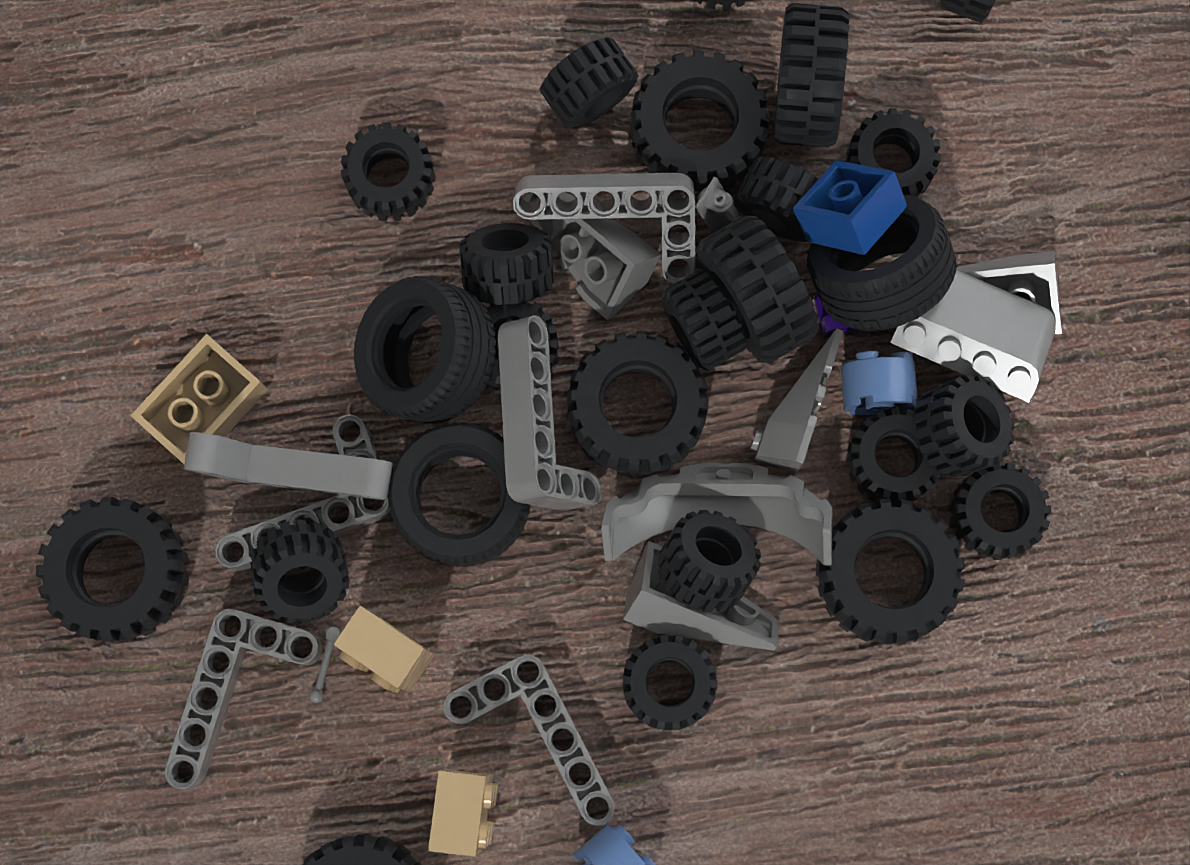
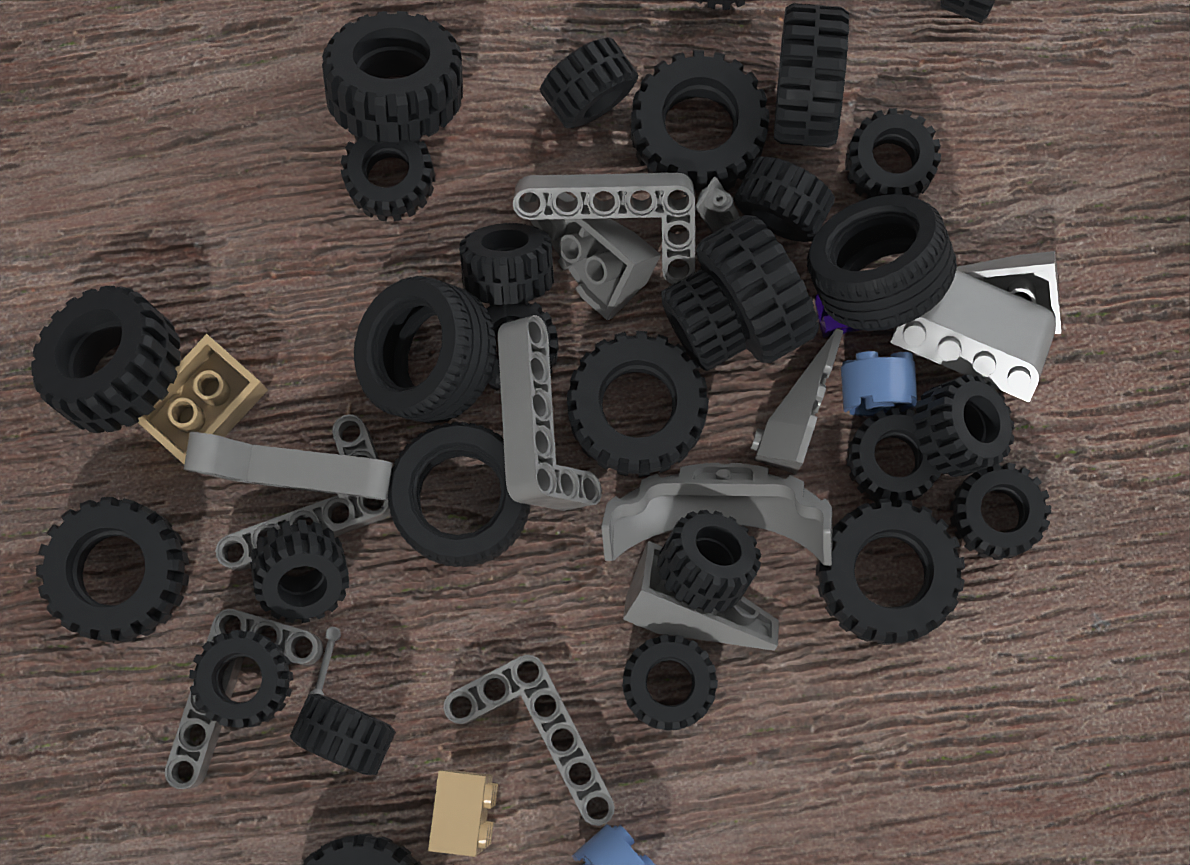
tan brick [333,606,435,693] -> none
blue brick [793,160,907,255] -> none
none -> black tyre [31,286,181,433]
none -> black tyre [189,630,293,728]
none -> black tyre [289,694,396,775]
none -> black tyre [322,11,463,144]

